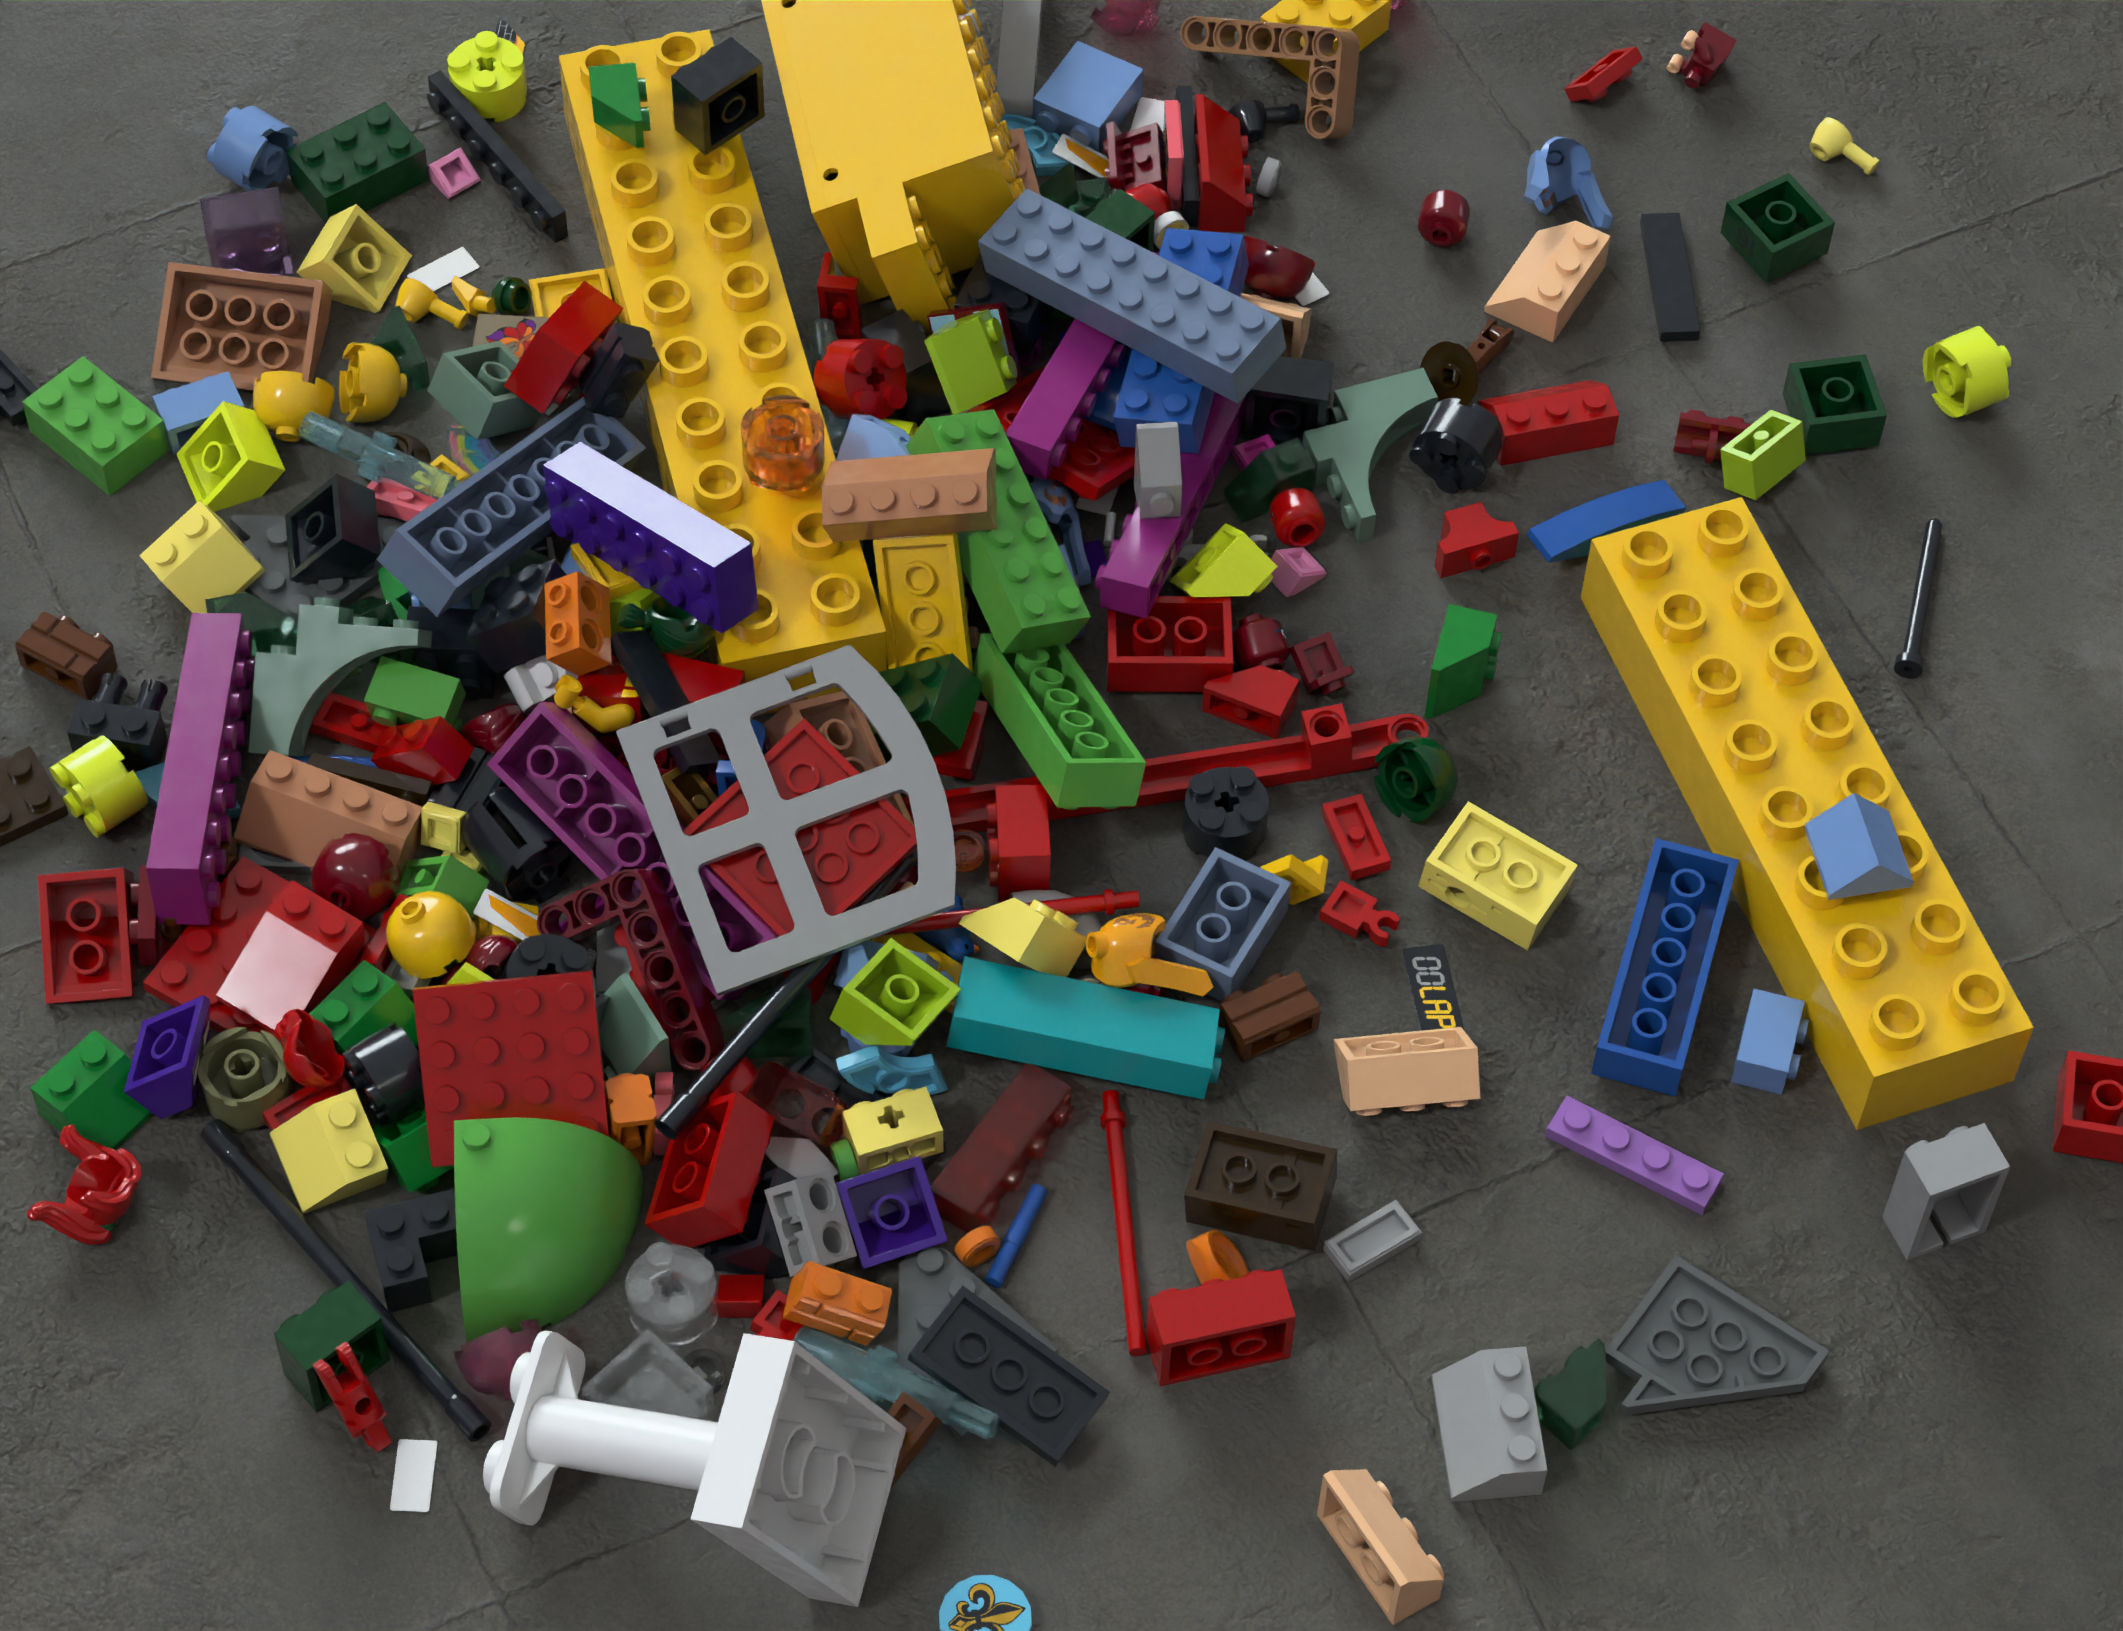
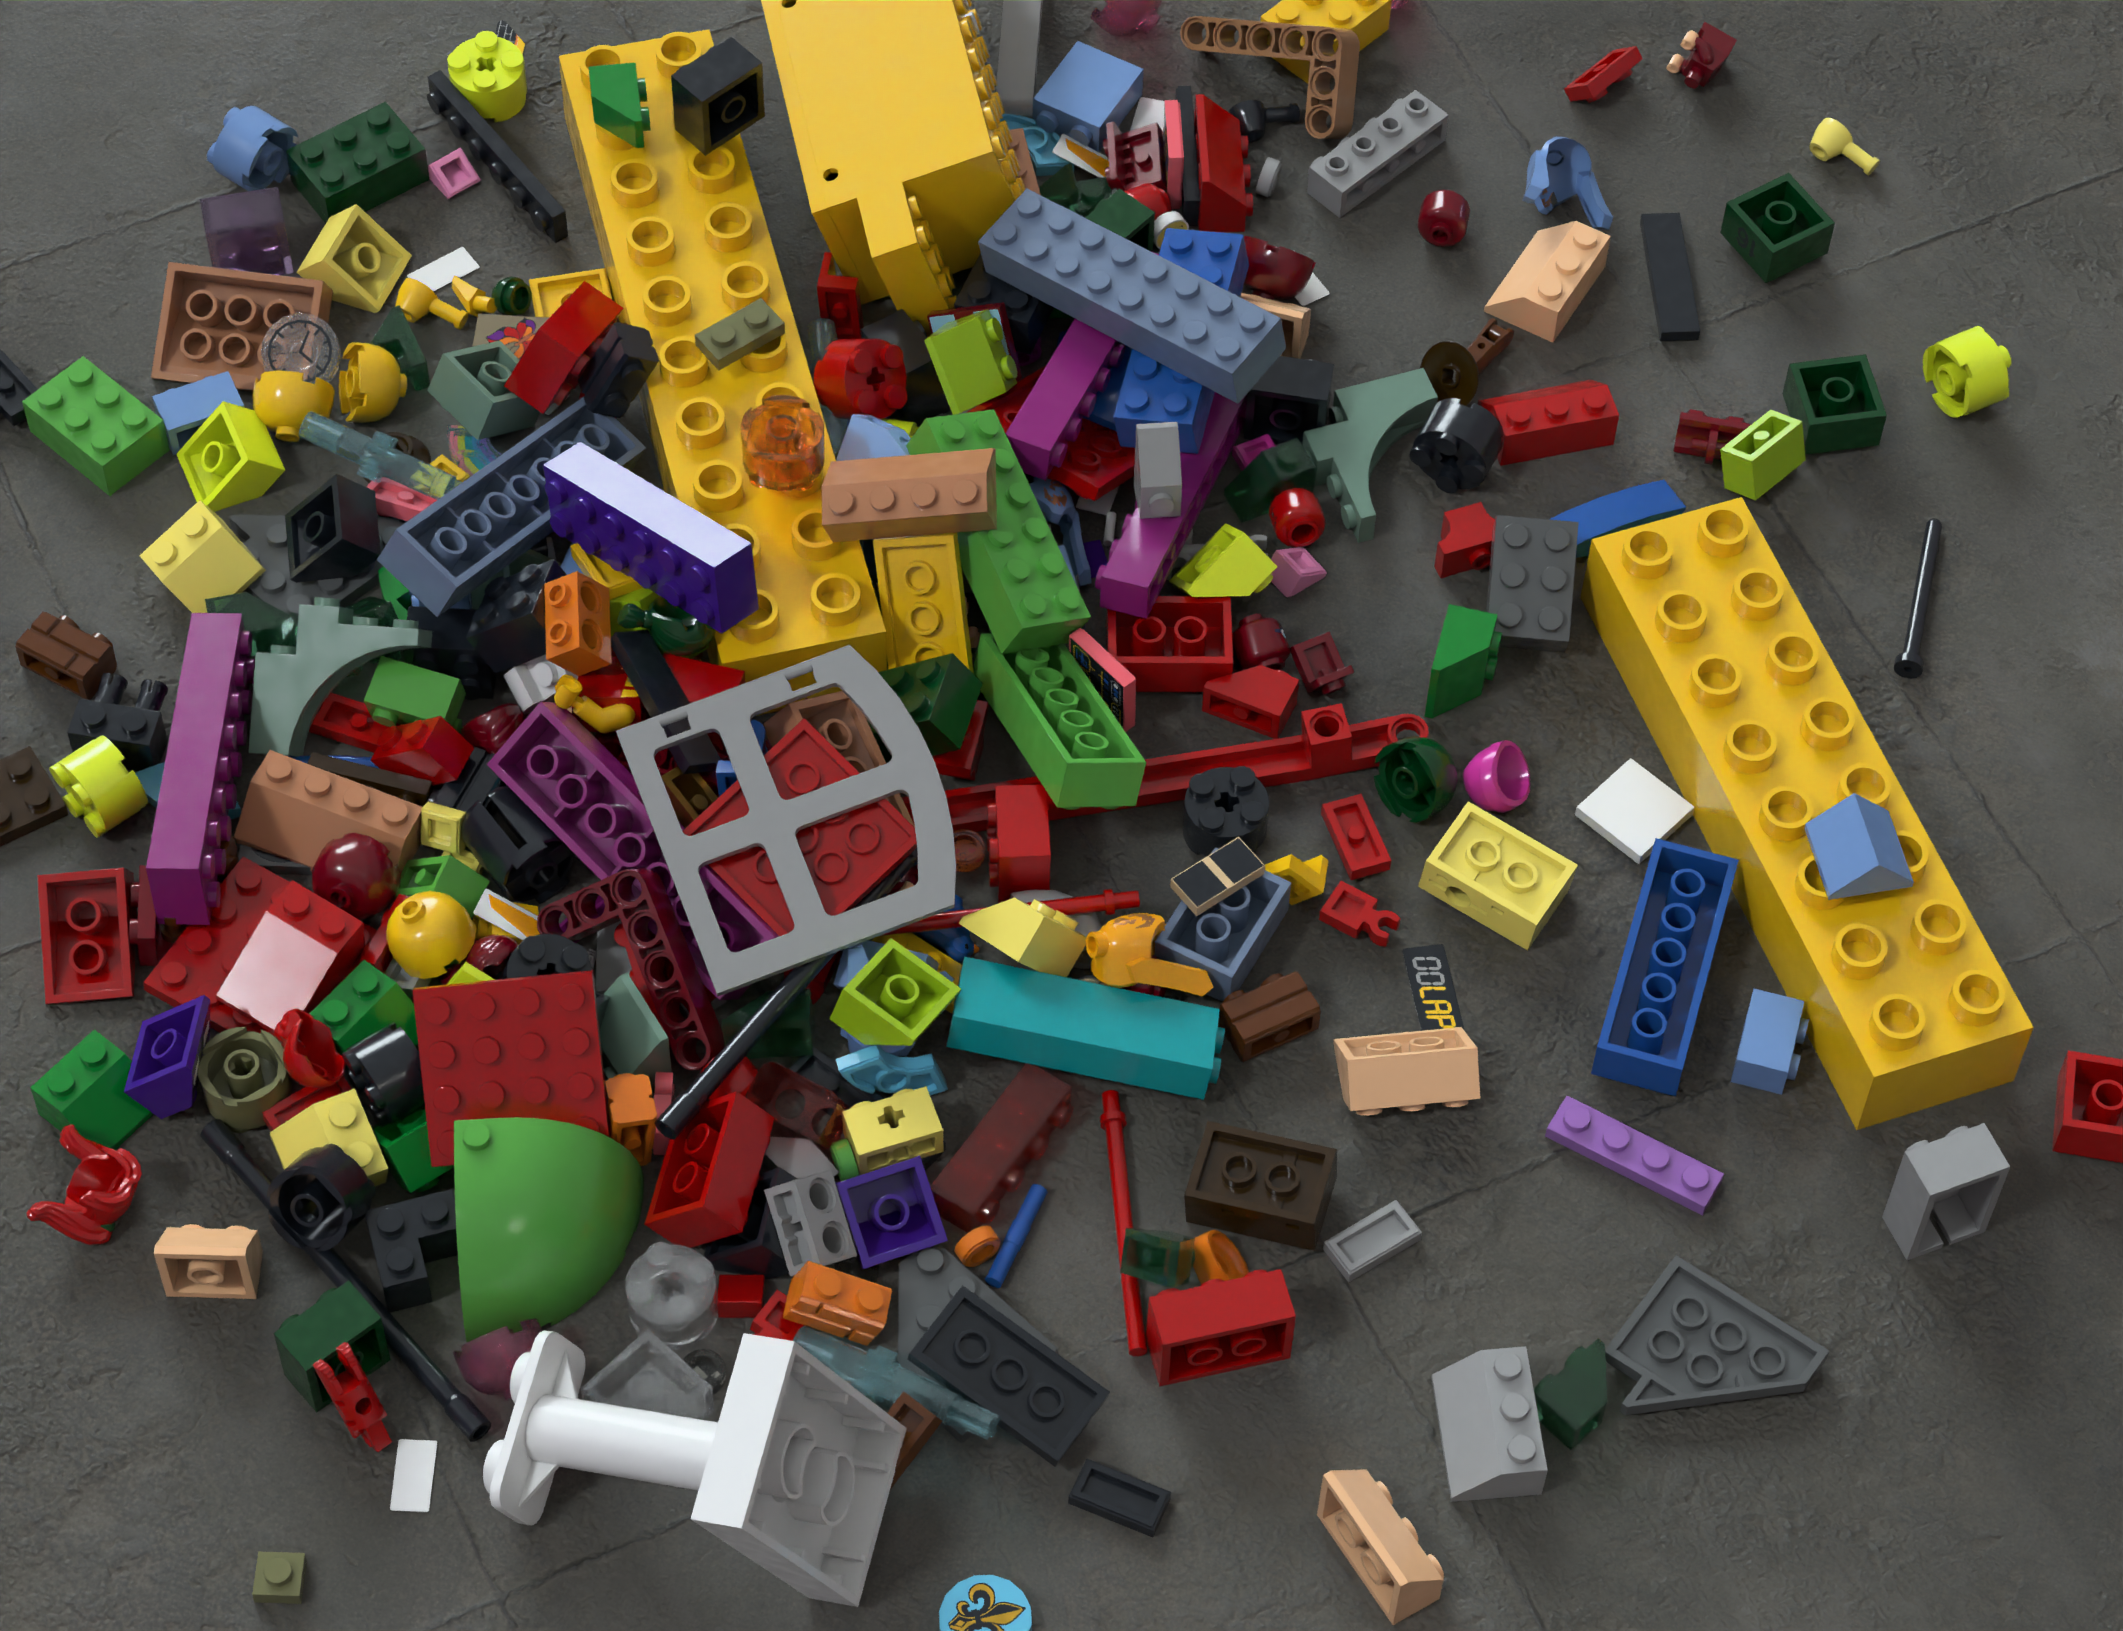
none -> light nougat slope [154,1224,263,1299]
none -> olive plate [252,1551,307,1604]
none -> clear tile [261,313,341,384]
none -> black brick [267,1144,376,1251]
none -> olive plate [695,298,785,370]
none -> black tile [1068,1458,1171,1538]
none -> tile [1069,628,1136,732]
none -> clear green slope [1120,1228,1195,1287]
none -> black tile [1170,837,1265,916]
none -> light grey brick [1307,90,1448,218]
none -> dark pink hat [1463,740,1530,813]
none -> dark grey brick [1486,515,1579,653]
none -> white tile [1575,758,1695,864]

